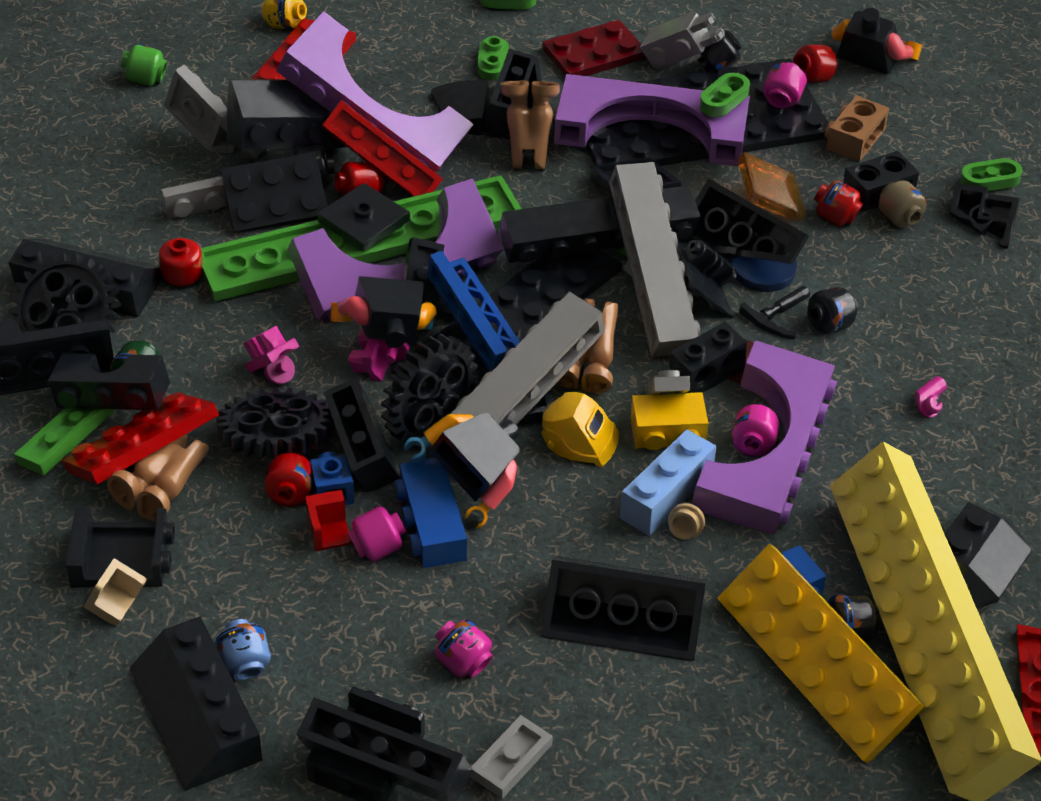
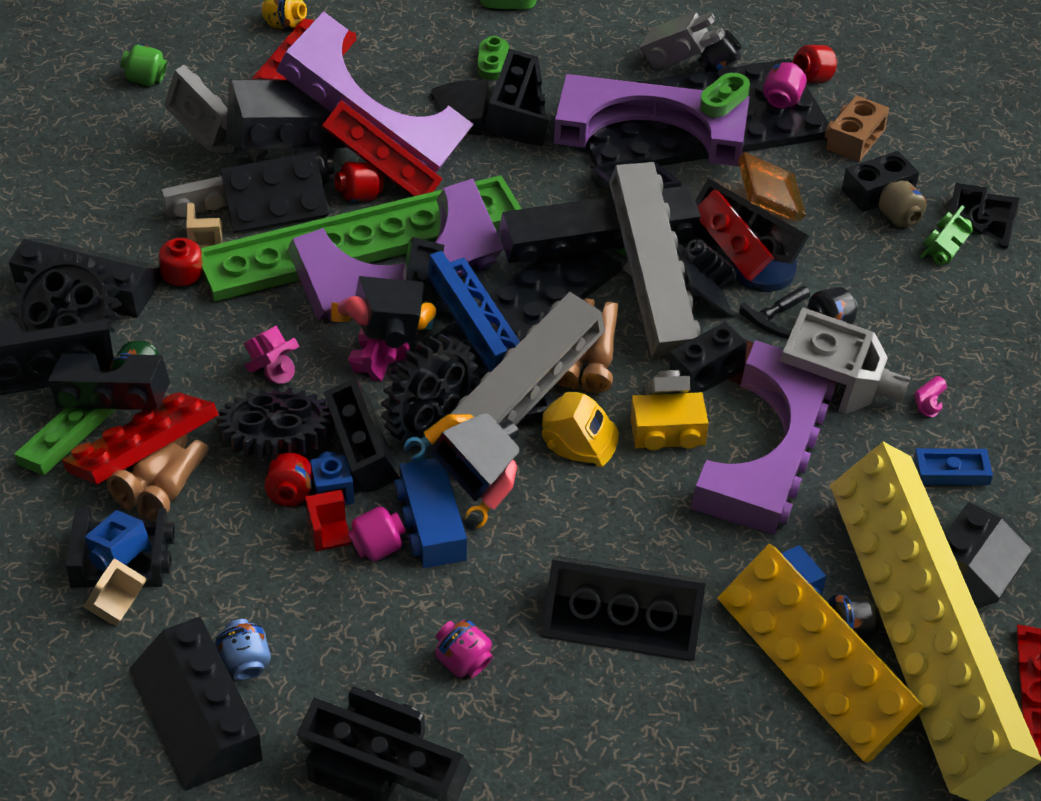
black plate [317,183,410,252] -> none
light grey plate [470,715,553,799] -> none
medium nougat piece [500,81,560,170] -> none
dark red plate [542,19,647,77] -> none
light blue brick [620,429,716,536] -> none
tan plate [668,503,705,540] -> none
dark pink head [731,404,780,457] -> none
red head [813,180,864,227] -> none
black torso [831,8,922,74] -> none
bright green plate [960,158,1022,191] -> none
none -> blue brick [84,510,152,571]
none -> tan panel [186,203,223,248]
none -> red plate [697,189,774,281]
none -> light grey plate [780,307,911,414]
none -> blue plate [914,448,993,485]
none -> bright green hinge [920,205,973,265]

